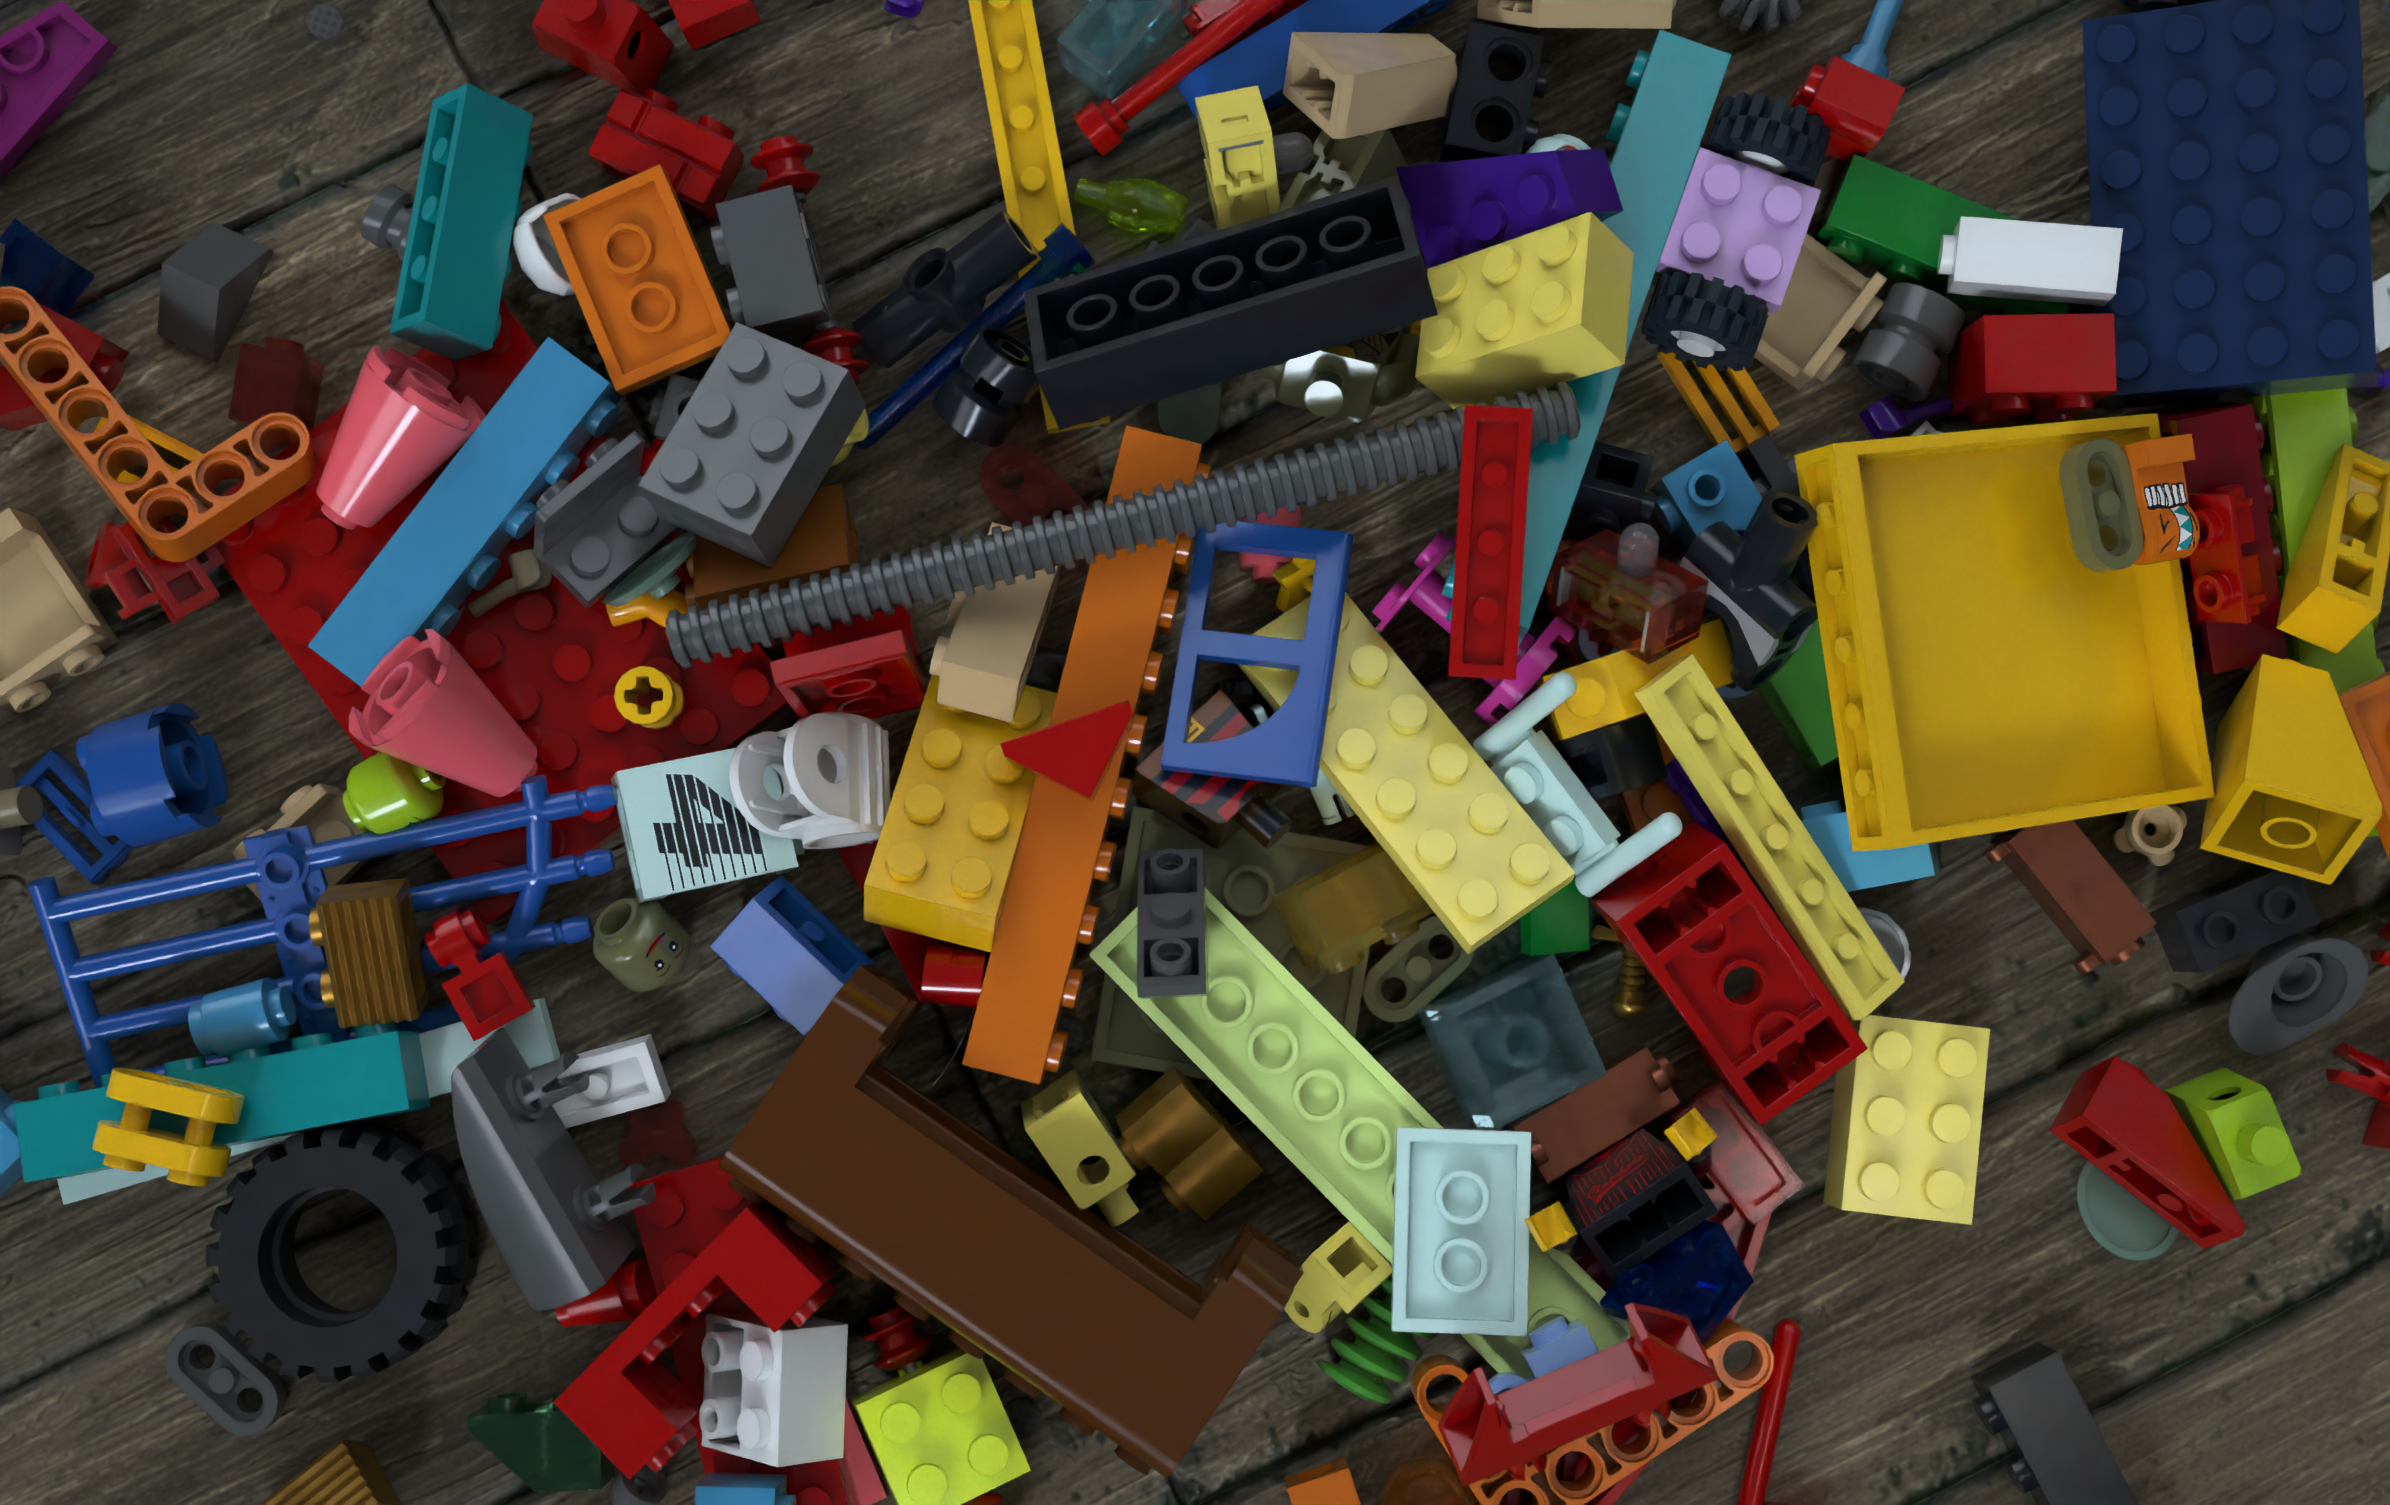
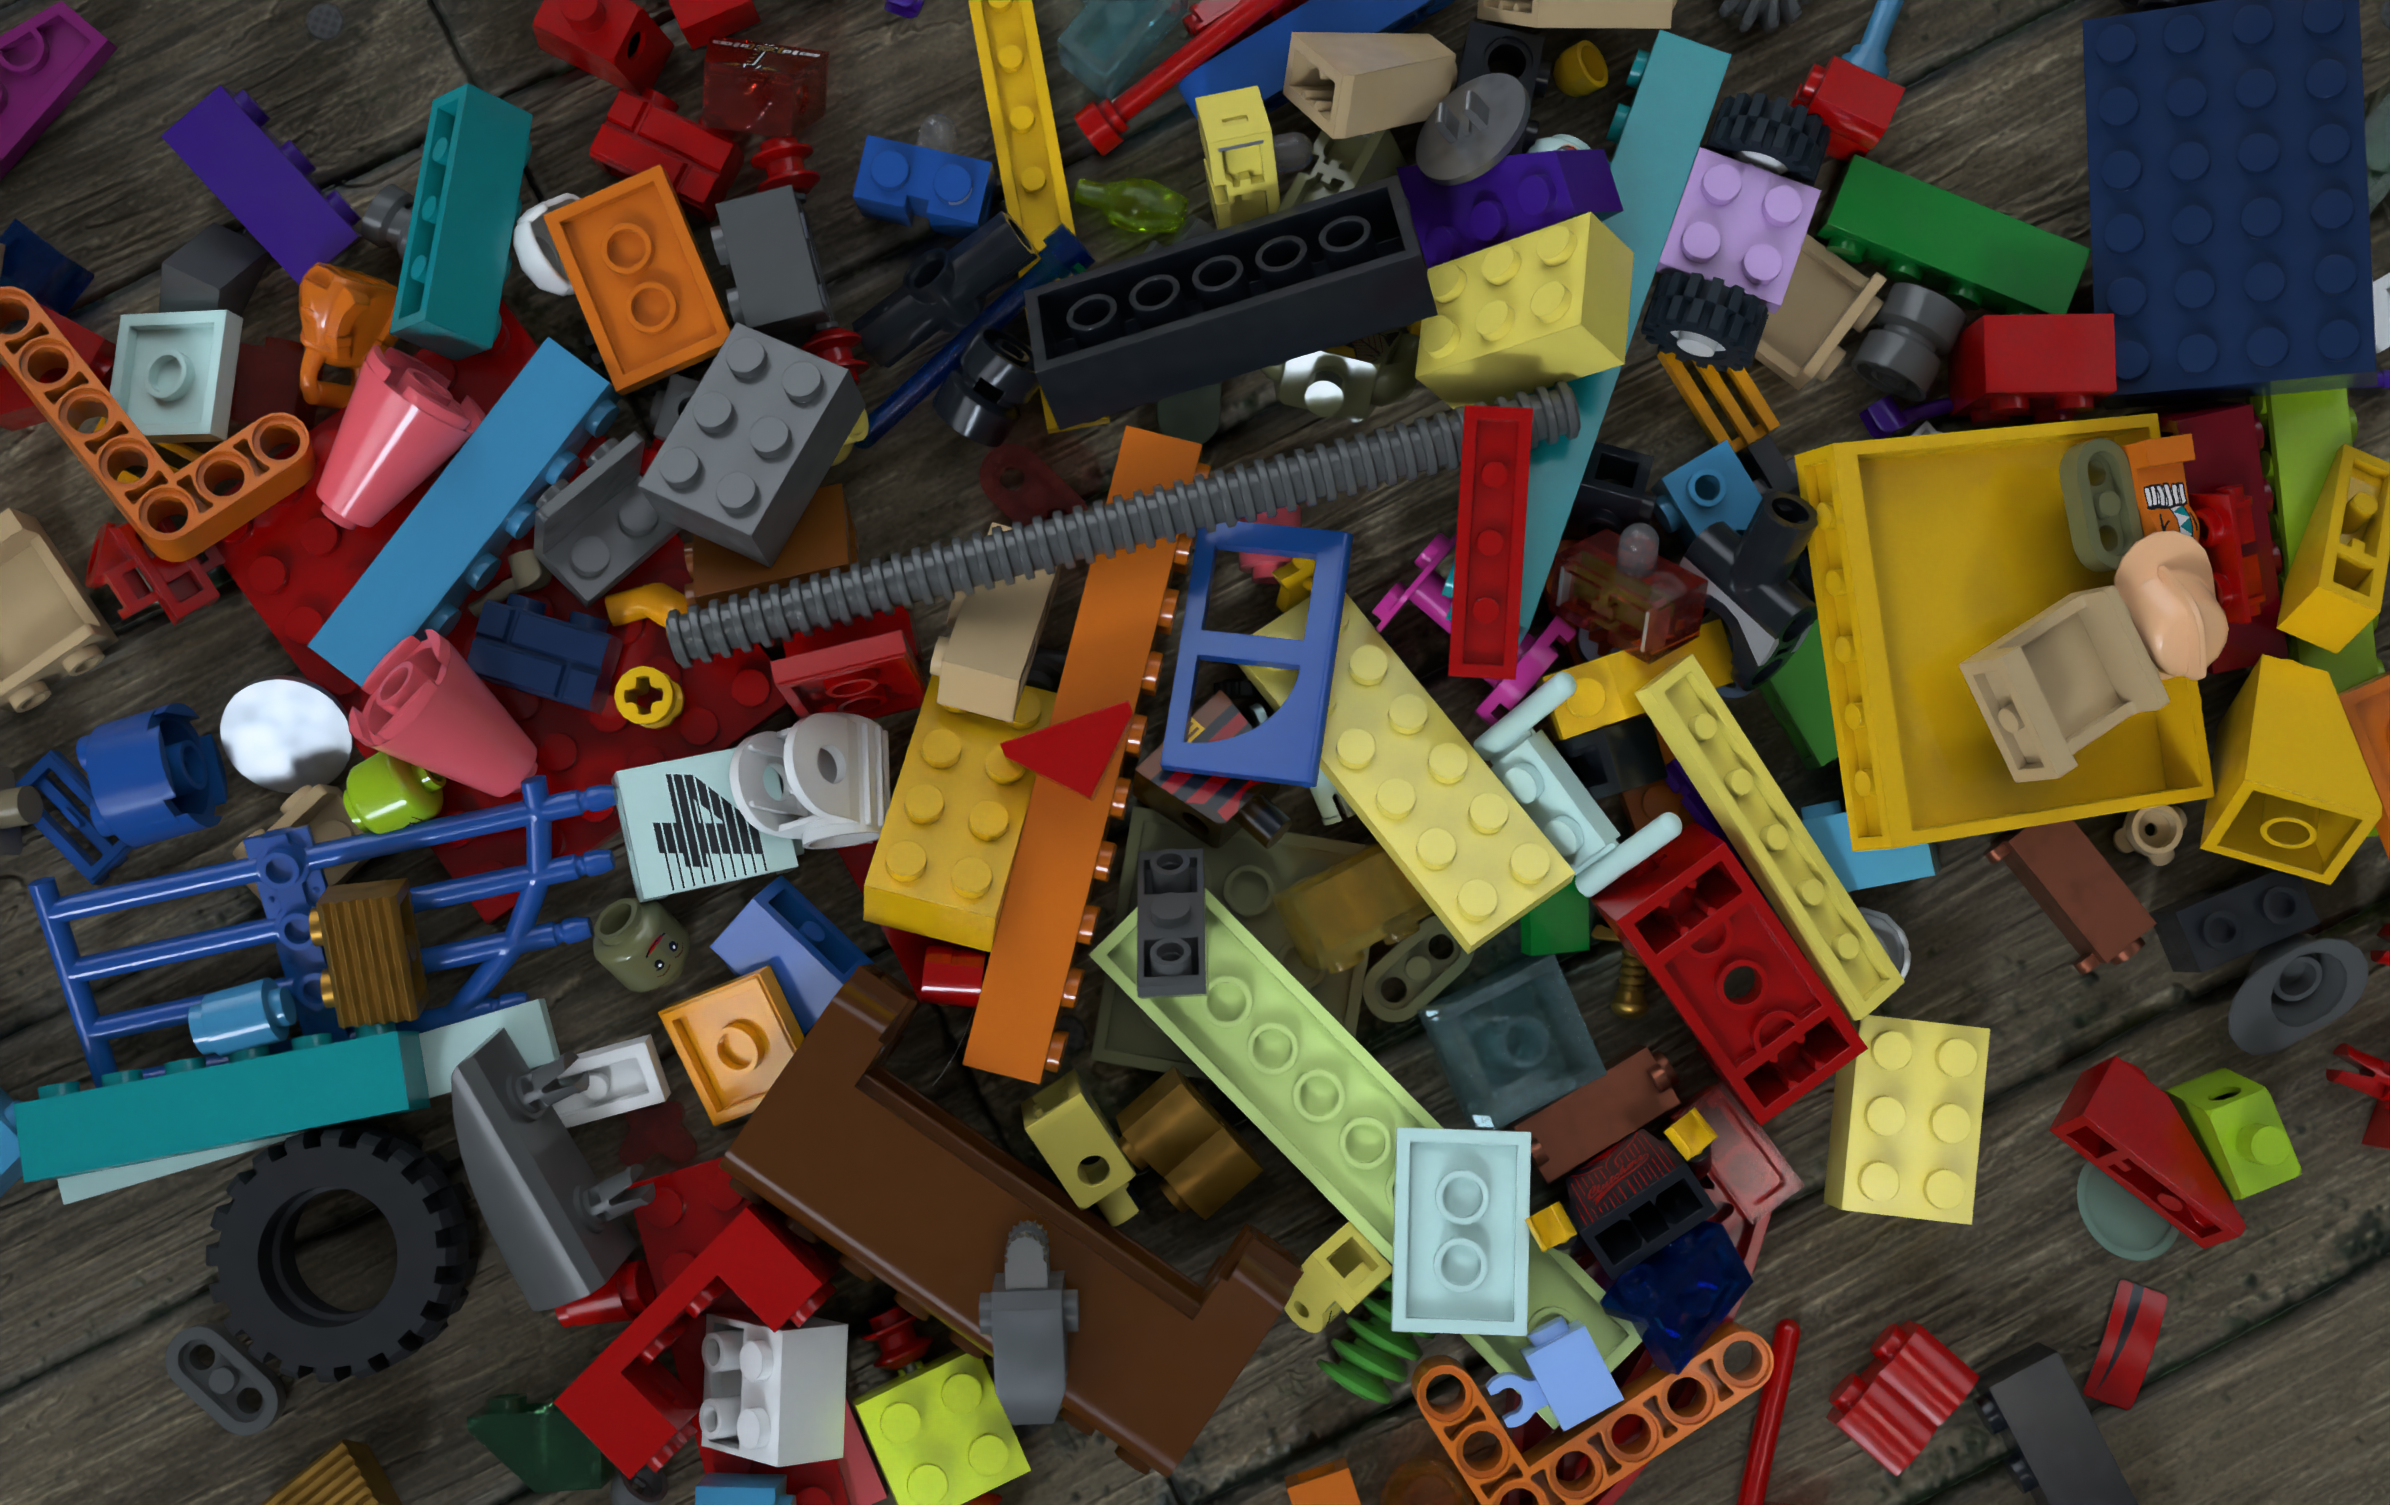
yellow brick [92,1068,245,1187] -> none
red plate [424,908,536,1041] -> none
sand green piece [602,531,697,607] -> none
red hose [1438,1303,1719,1487] -> none
white brick [1937,216,2123,306] -> none
none -> light aqua plate [105,310,243,443]
none -> dark purple wedge [161,85,363,285]
none -> piece [220,675,354,793]
none -> orange piece [299,262,399,409]
none -> dark blue brick [466,593,623,714]
none -> light orange tile [658,965,805,1126]
none -> clear red torso [702,36,829,137]
none -> blue piece [853,114,997,239]
none -> dark grey hinge [979,1219,1080,1425]
none -> flat silver piece [1416,73,1530,186]
none -> yellow hinge [1553,40,1608,97]
none -> red brick [1826,1320,1980,1477]
none -> tan panel [1958,585,2170,783]
none -> red sticker [2083,1280,2168,1410]
none -> light nougat piece [2114,530,2229,680]

